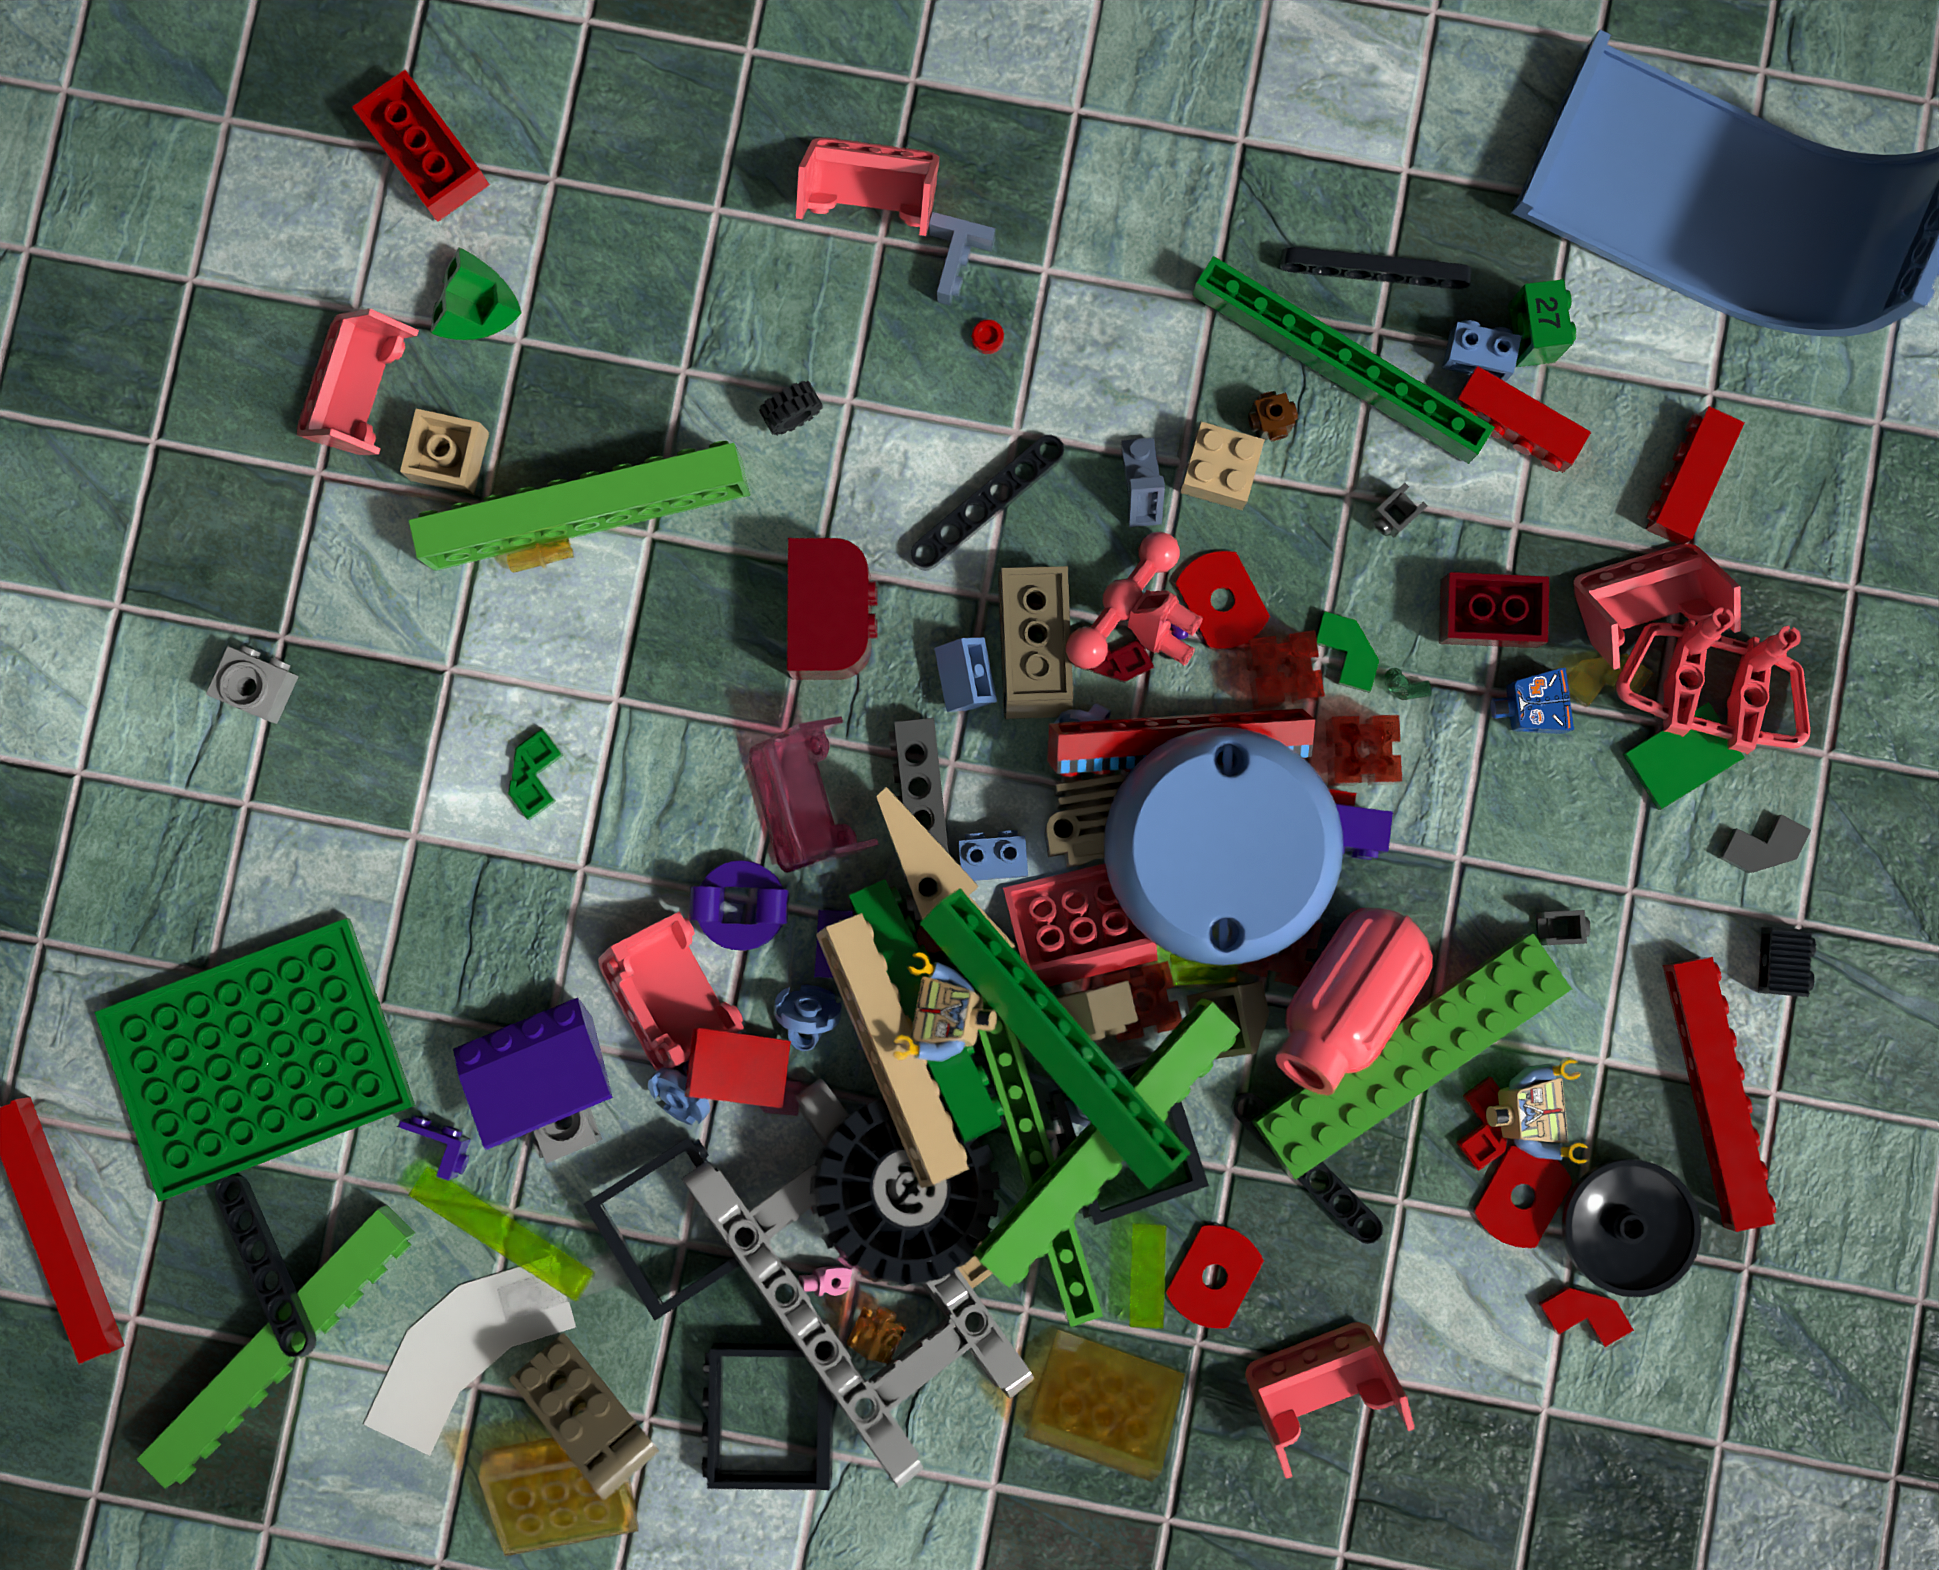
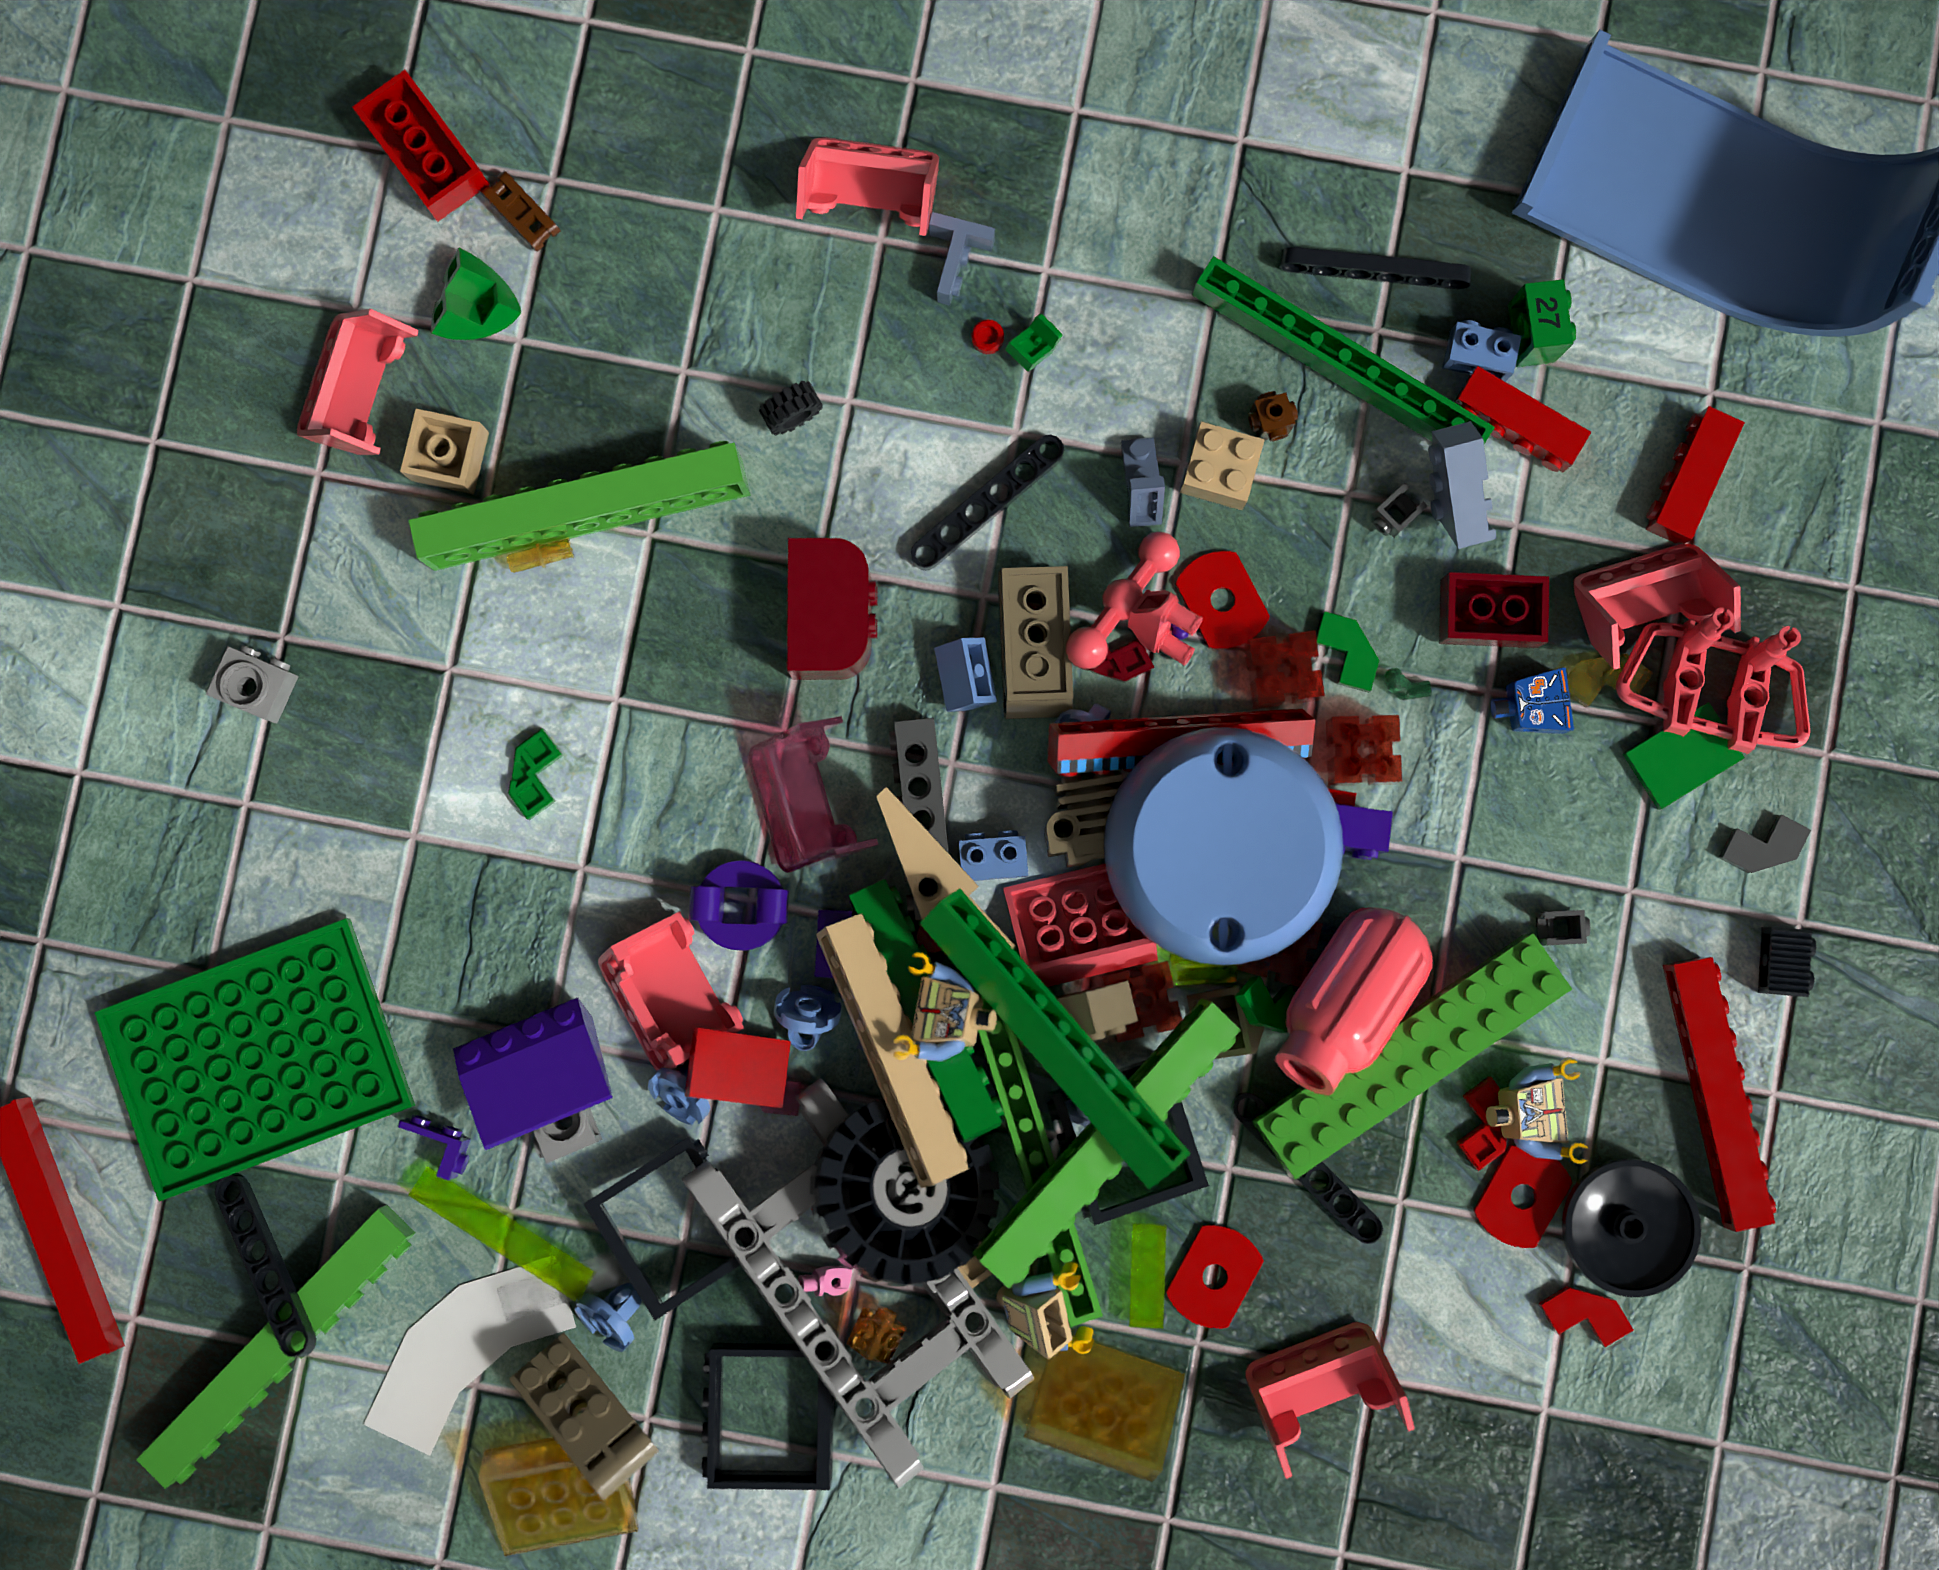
none -> reddish brown plate [481,170,561,252]
none -> medium blue tile [575,1283,642,1352]
none -> torso [997,1262,1094,1359]
none -> green bracket [1005,313,1062,372]
none -> green tile [1235,976,1295,1033]
none -> sand blue wedge [1428,421,1497,549]

